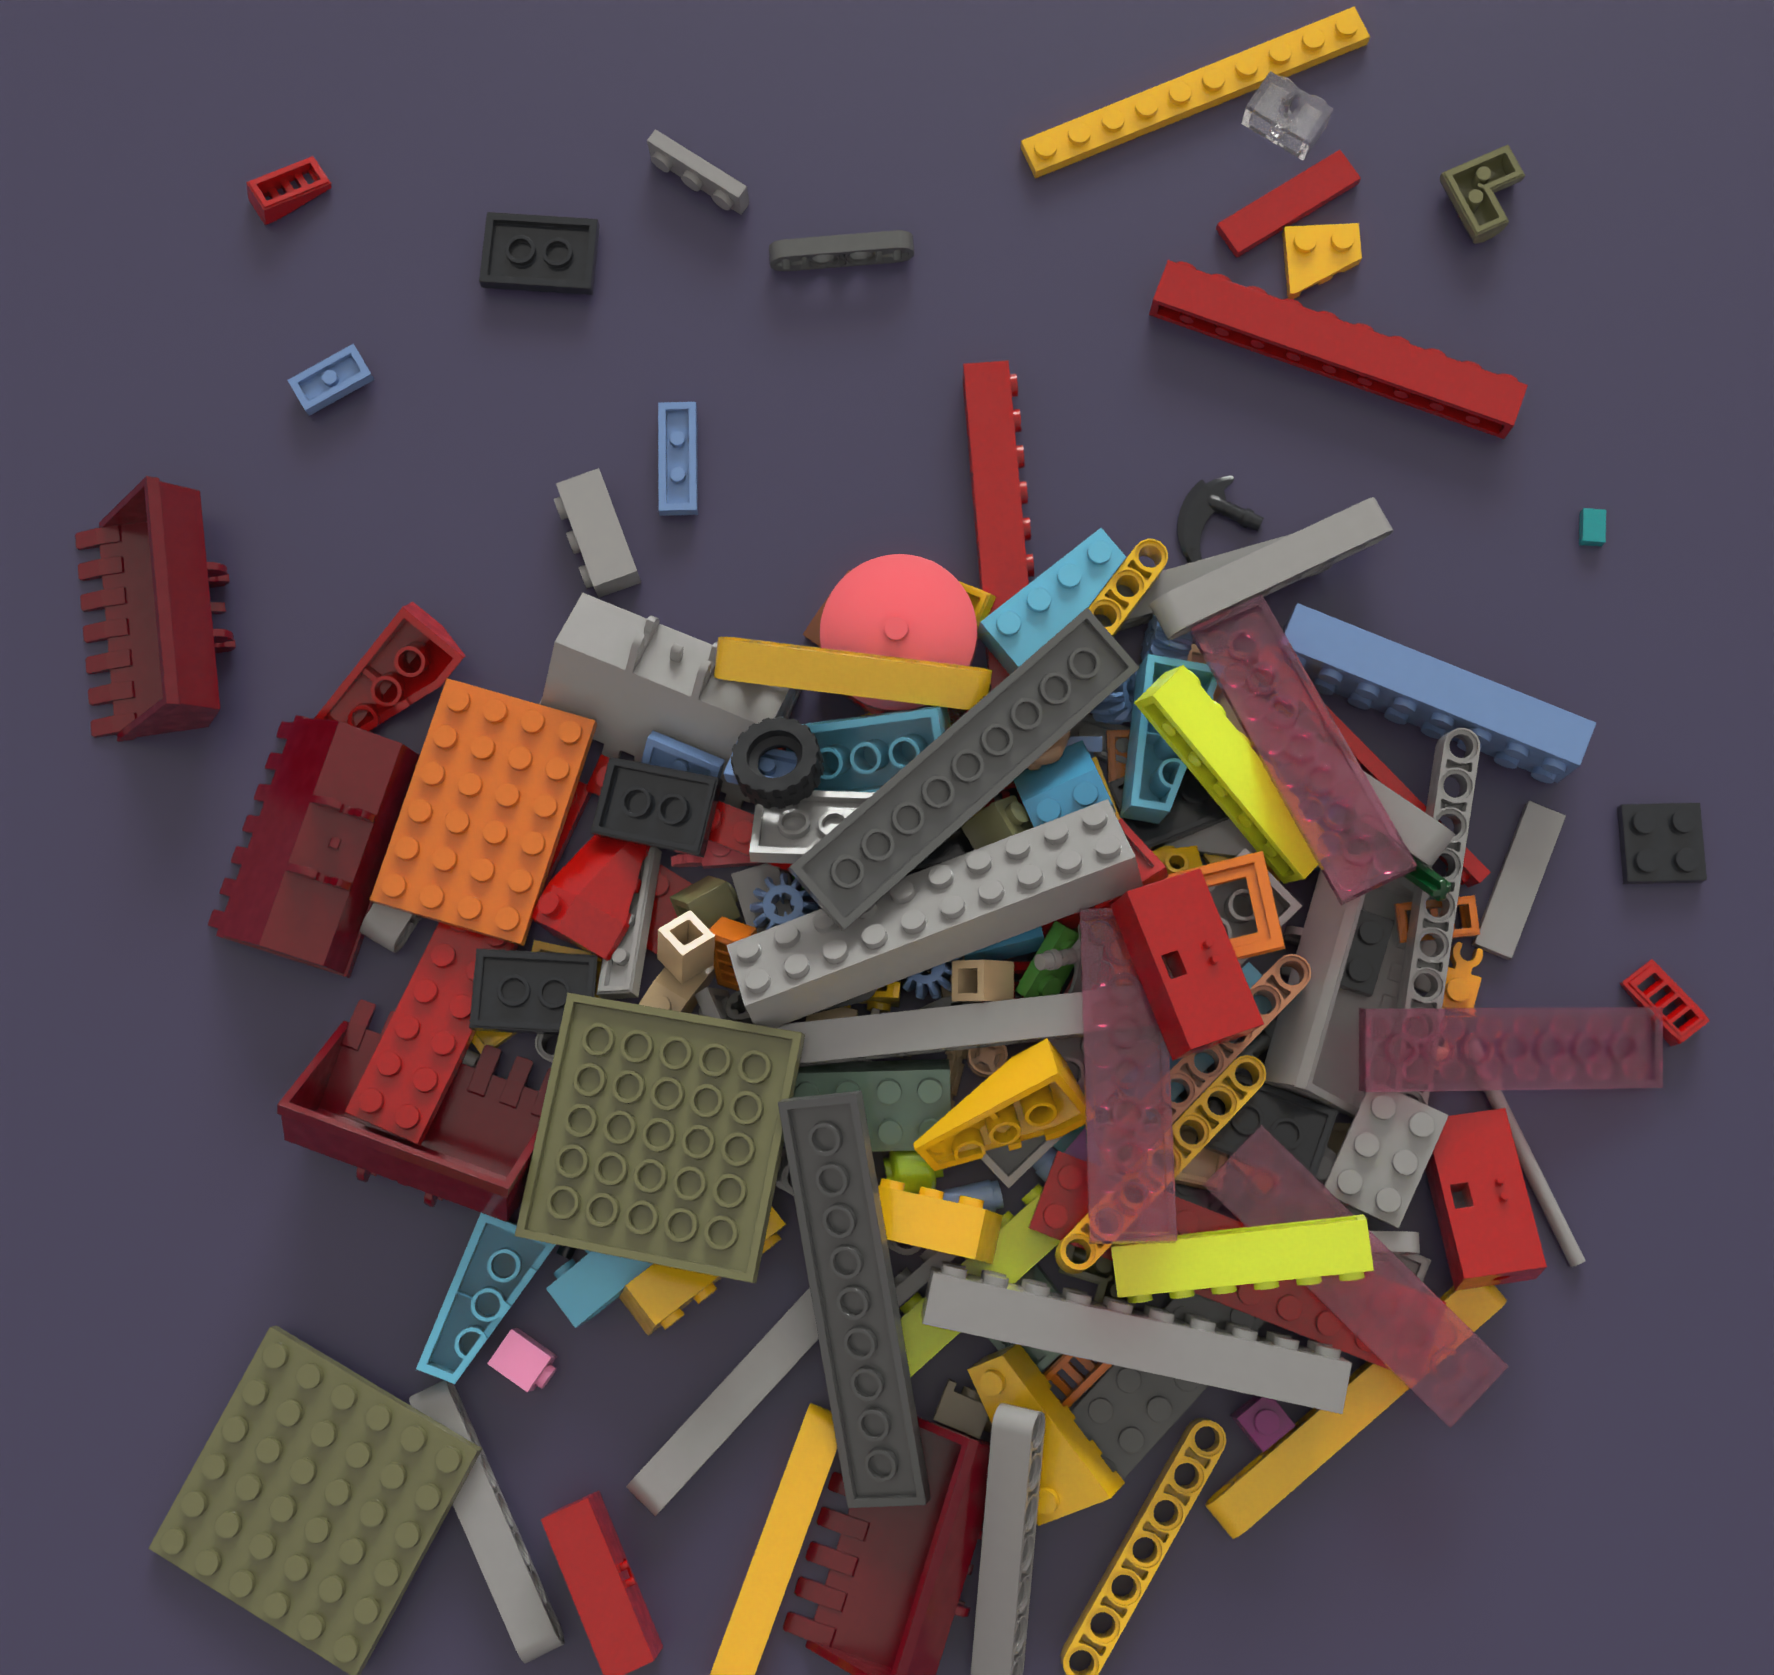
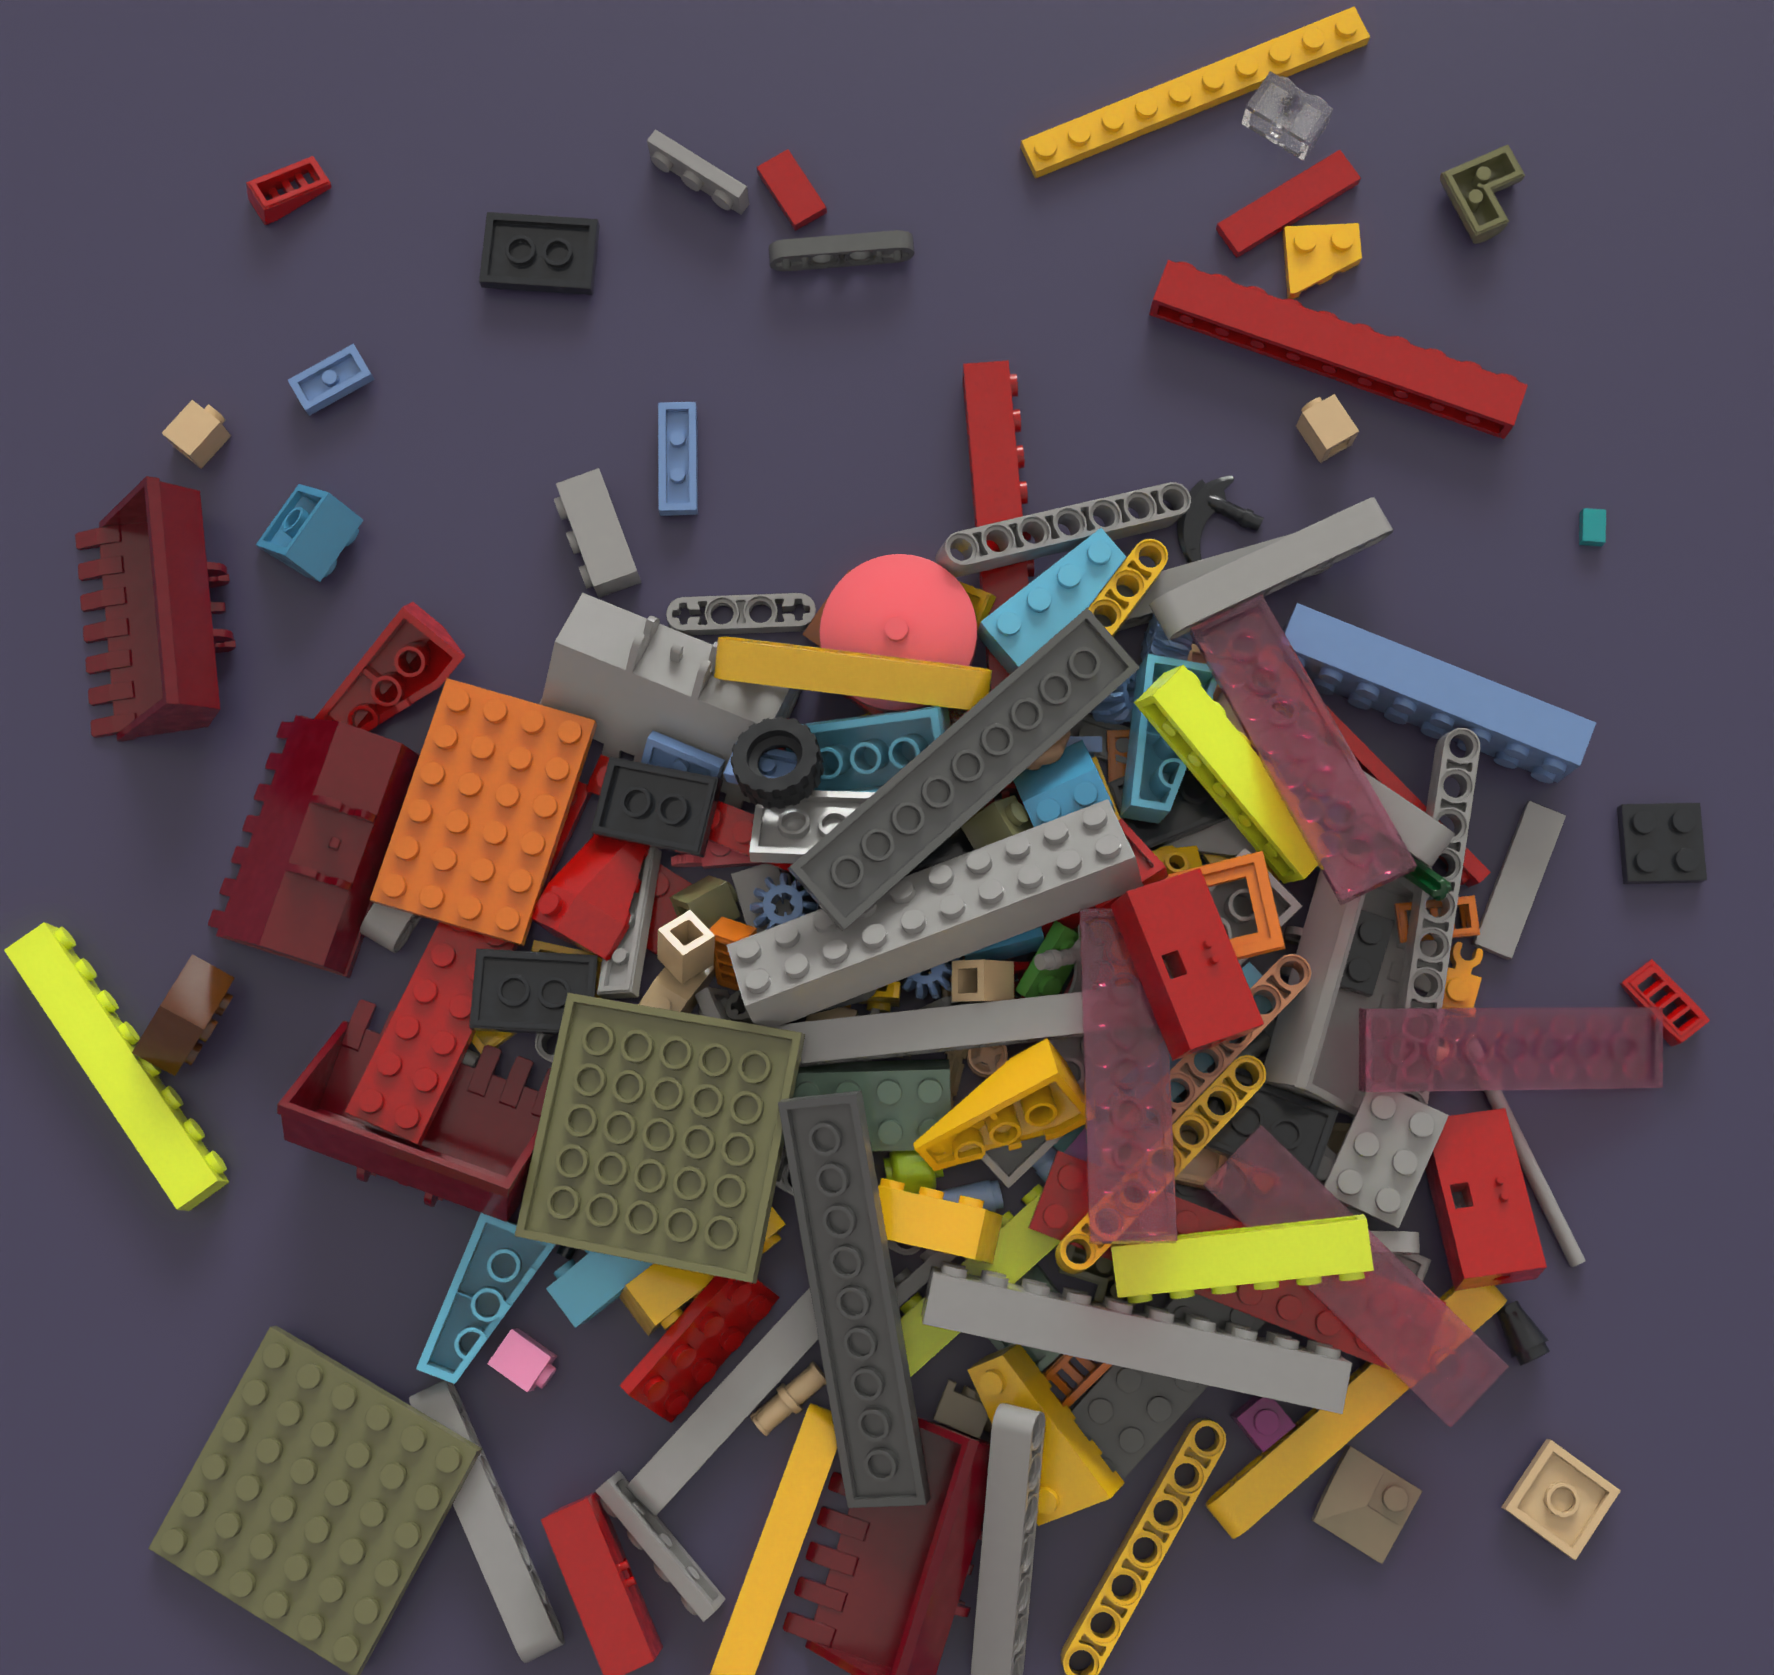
none -> neon yellow brick [4,922,229,1211]
none -> reddish brown brick [132,954,235,1076]
none -> tan brick [162,400,231,469]
none -> dark azure slope [256,484,363,582]
none -> light grey plate [596,1470,726,1622]
none -> red plate [619,1276,780,1423]
none -> light grey beam [666,593,816,636]
none -> tan pin [750,1362,826,1436]
none -> red tile [757,149,827,231]
none -> light grey beam [935,482,1191,577]
none -> tan brick [1296,394,1359,463]
none -> dark tan plate [1311,1445,1423,1564]
none -> black cone [1496,1301,1550,1366]
none -> tan plate [1501,1439,1621,1560]

